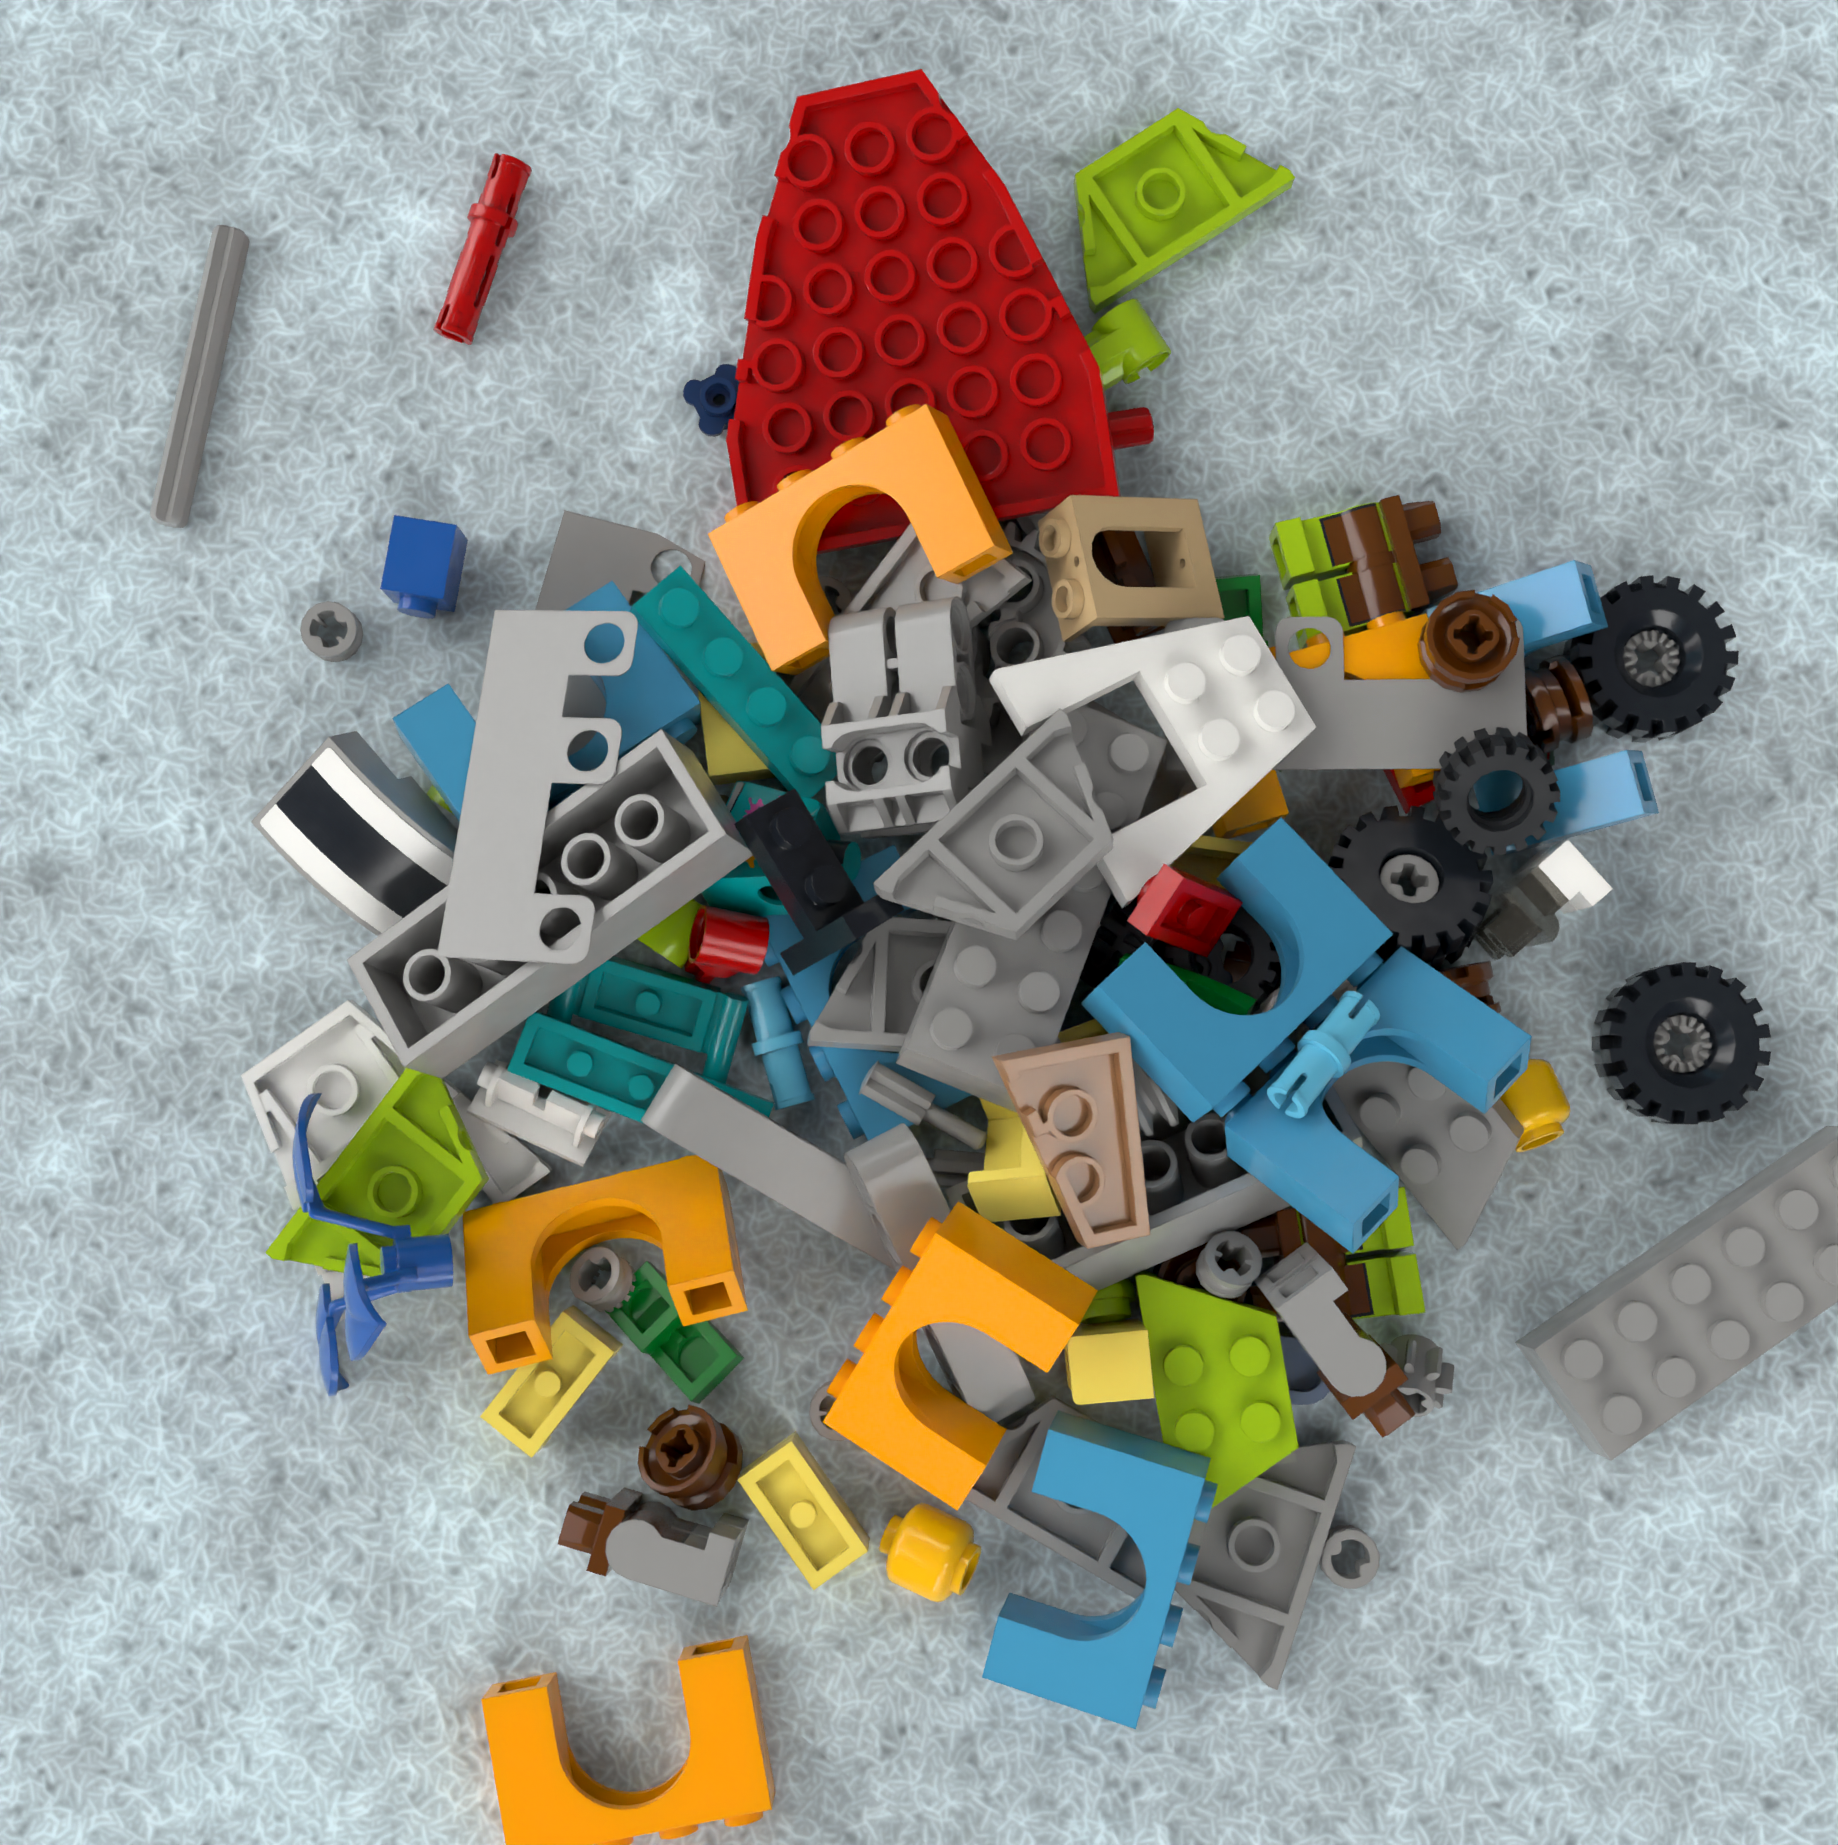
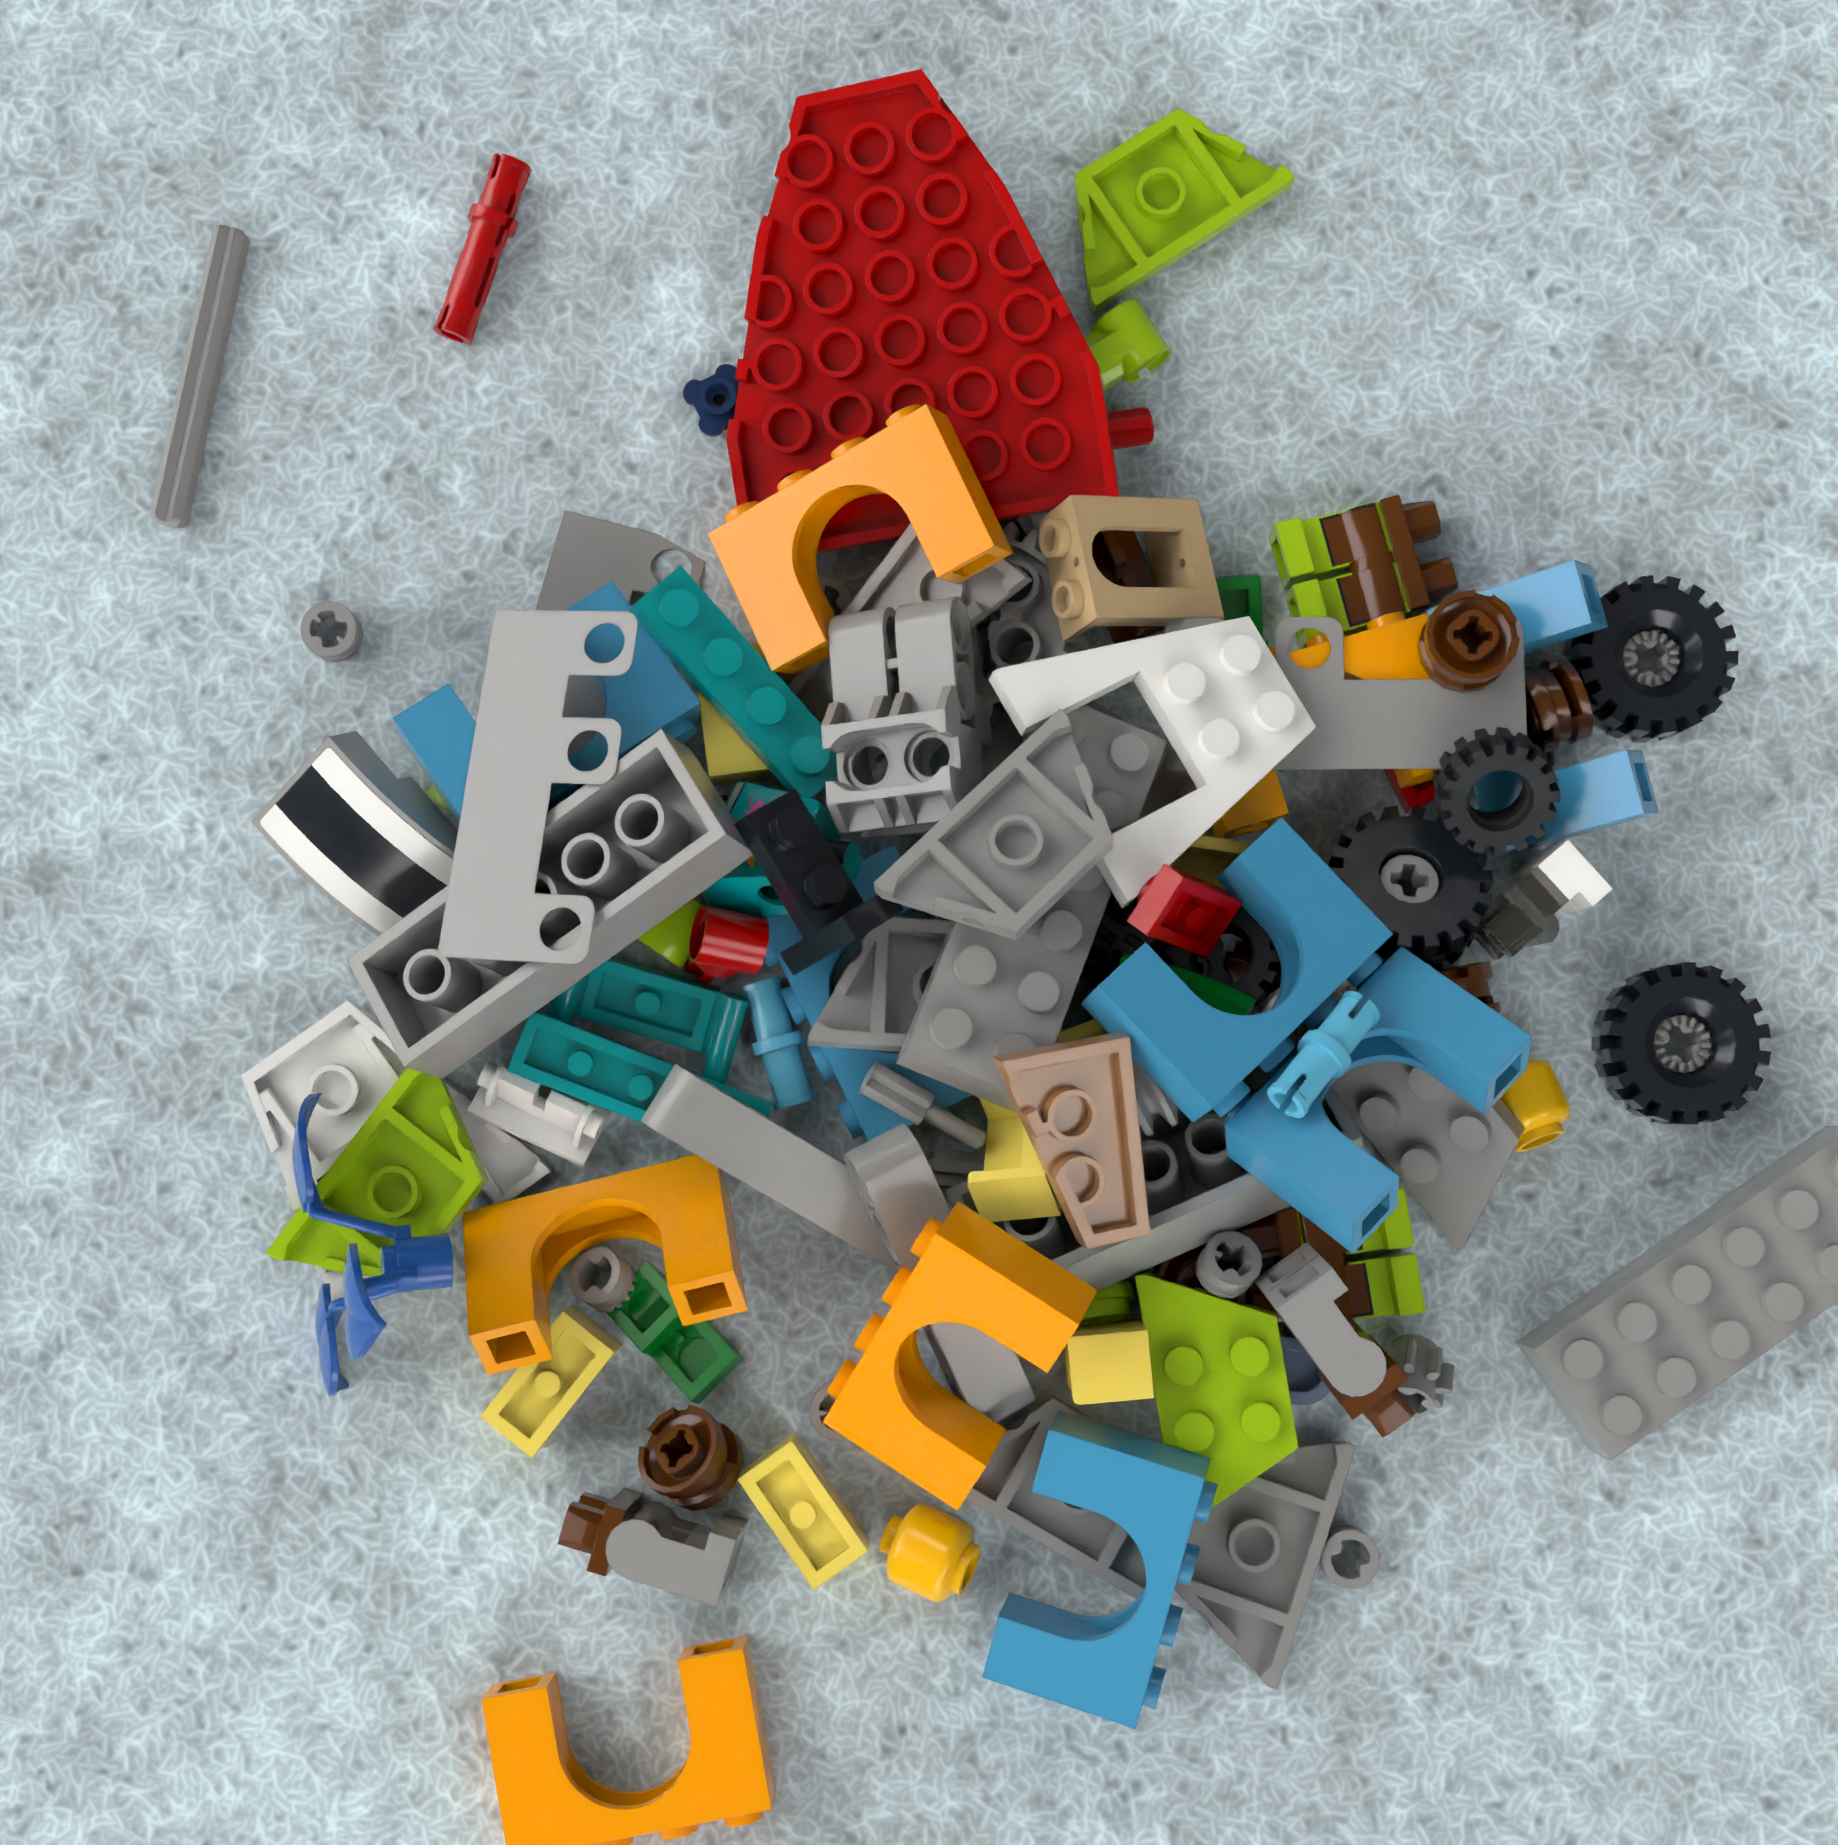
blue brick [380,515,468,619] -> none

